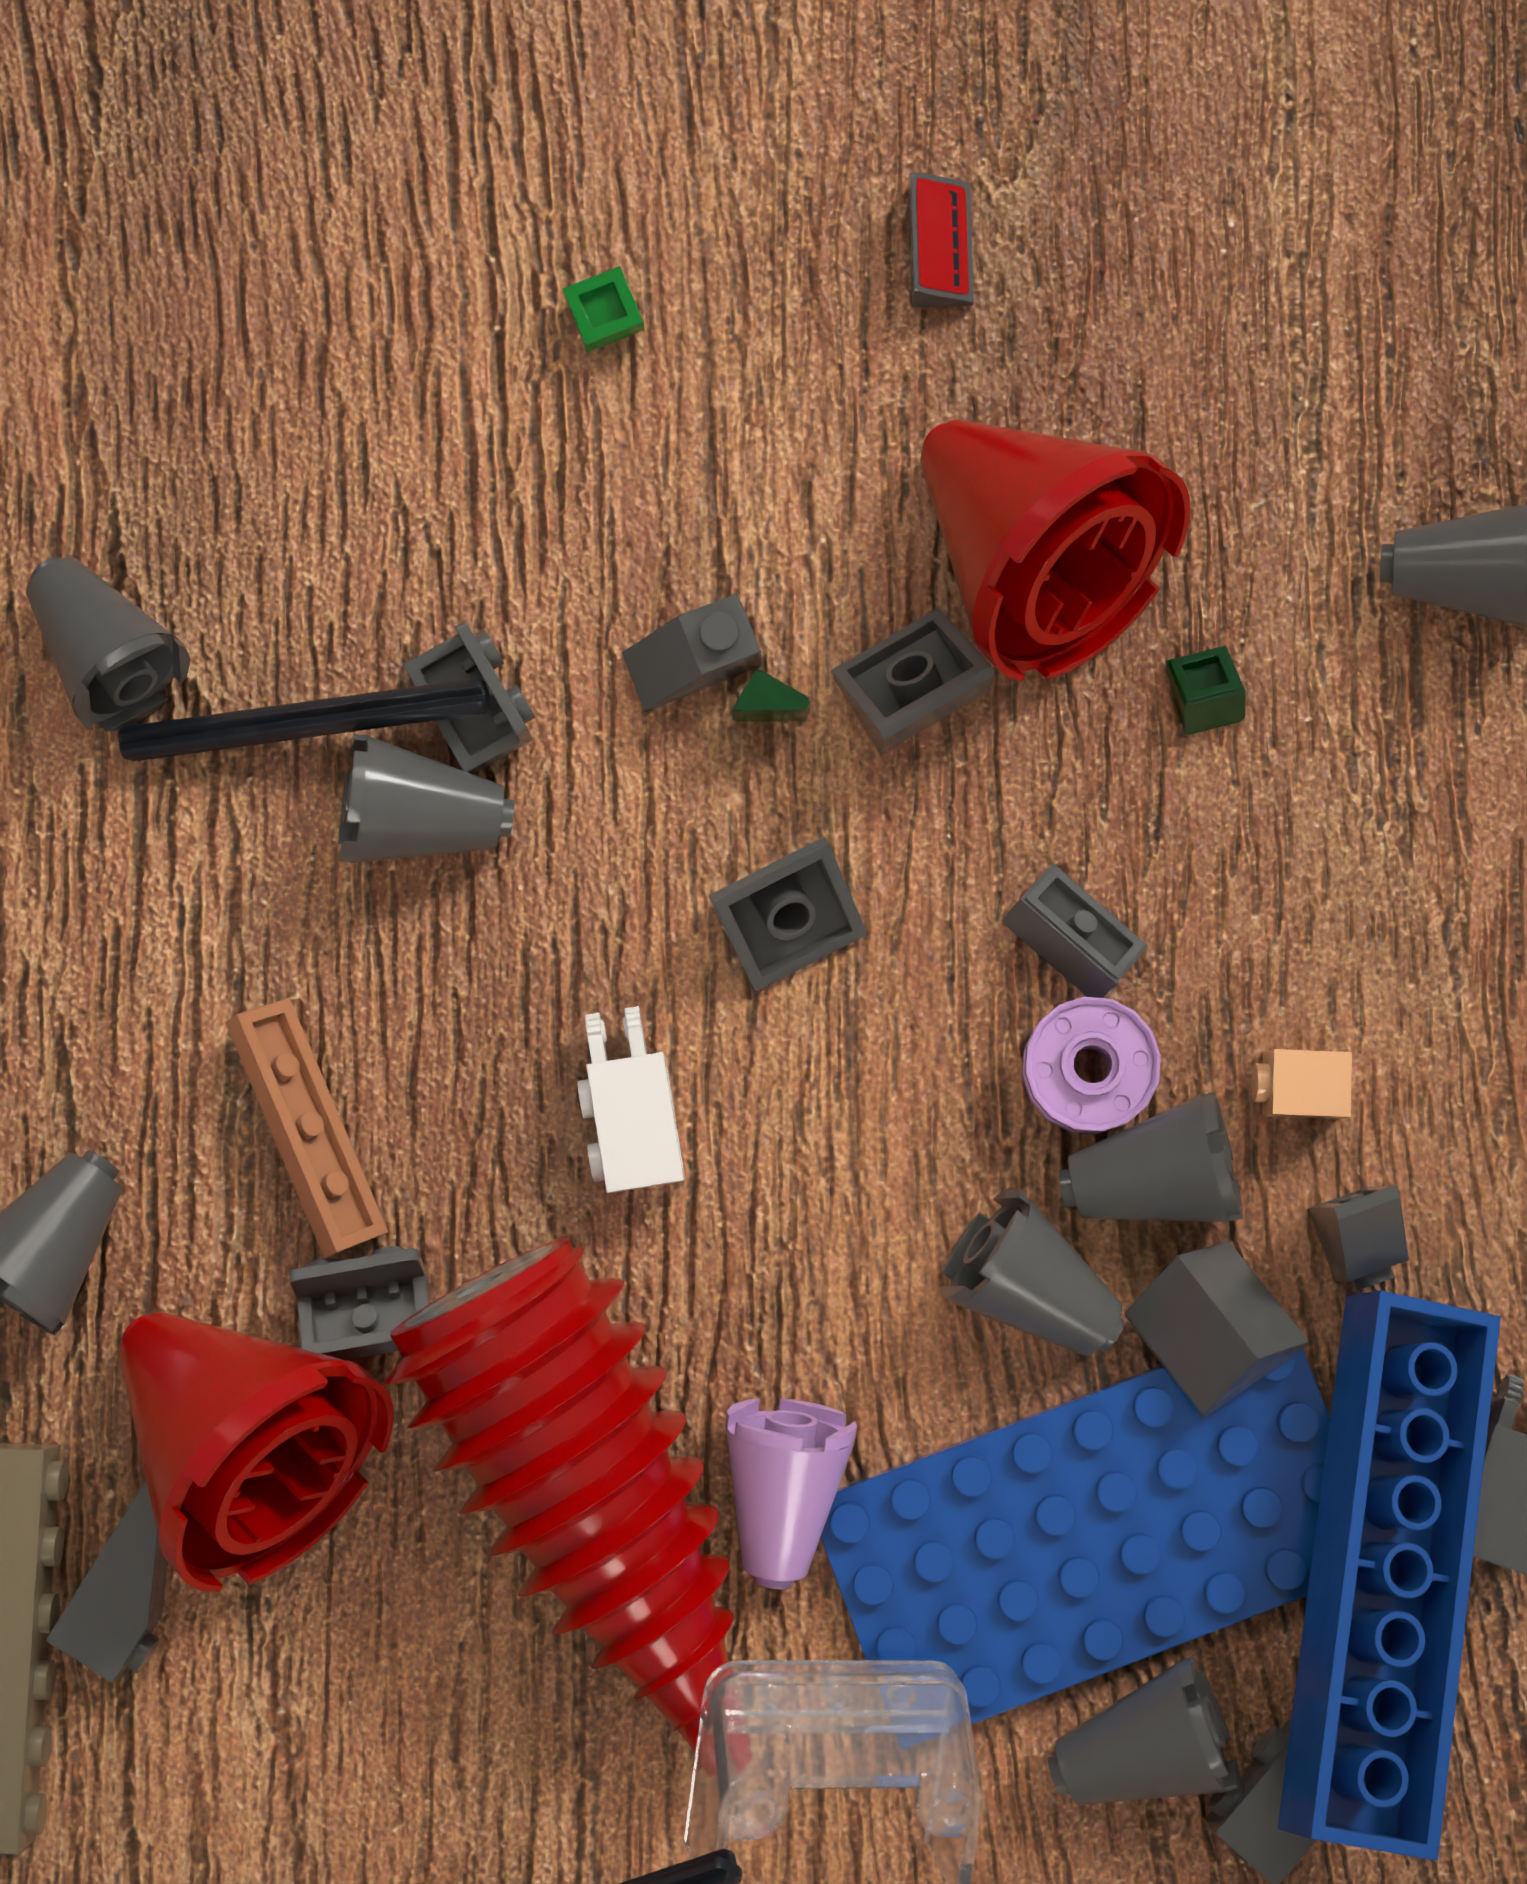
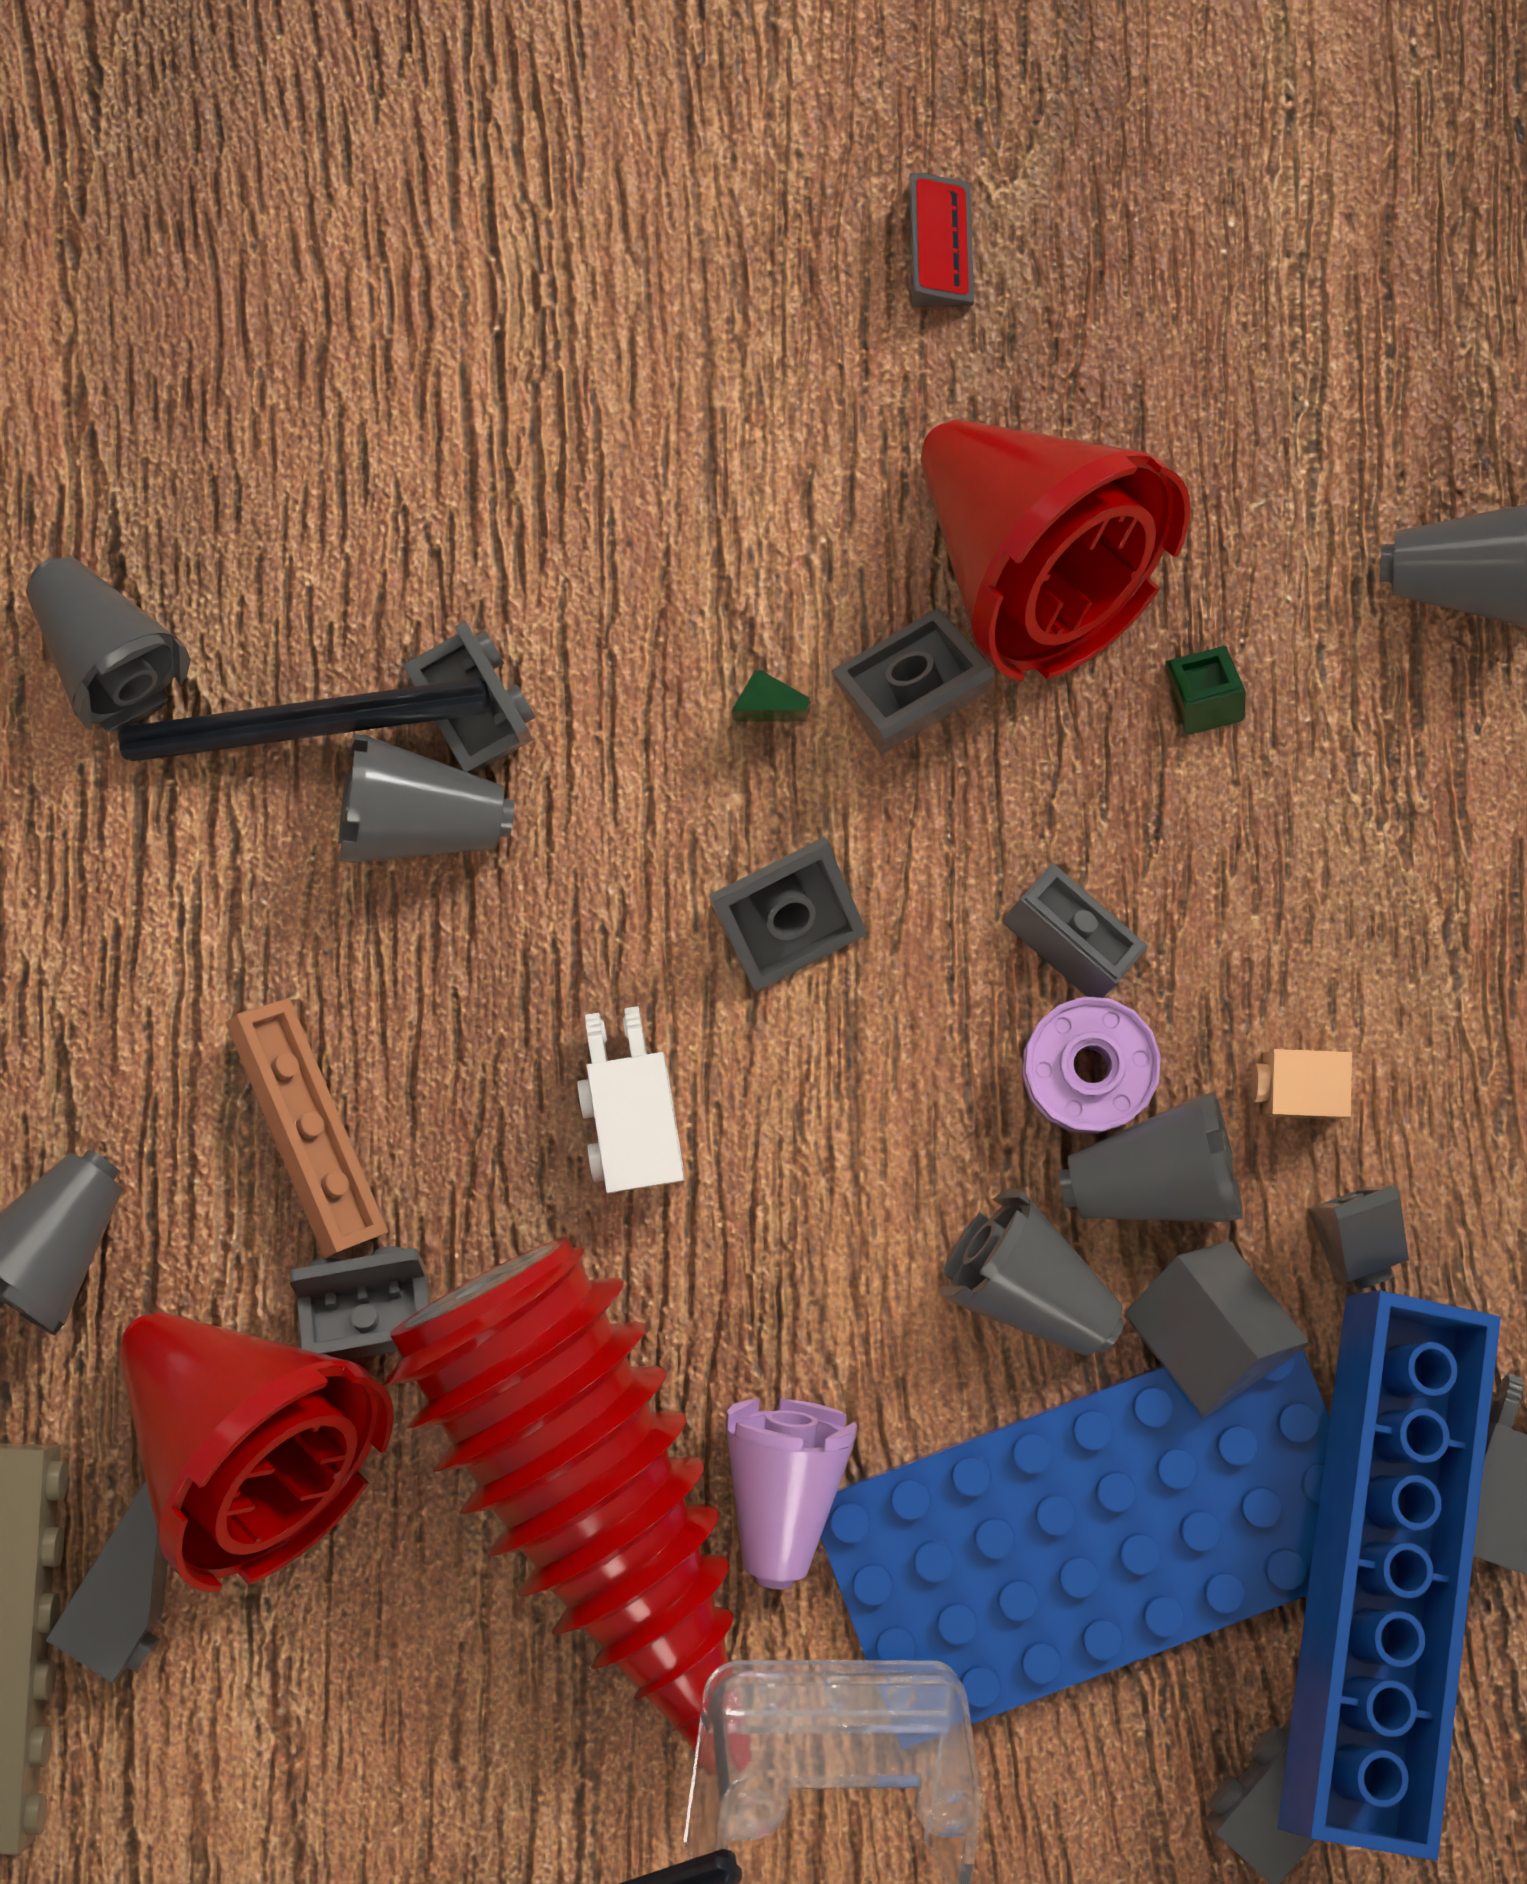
green plate [562,266,644,352] -> none
dark grey slope [622,593,761,712] -> none
dark grey cone [1048,1657,1241,1805] -> none

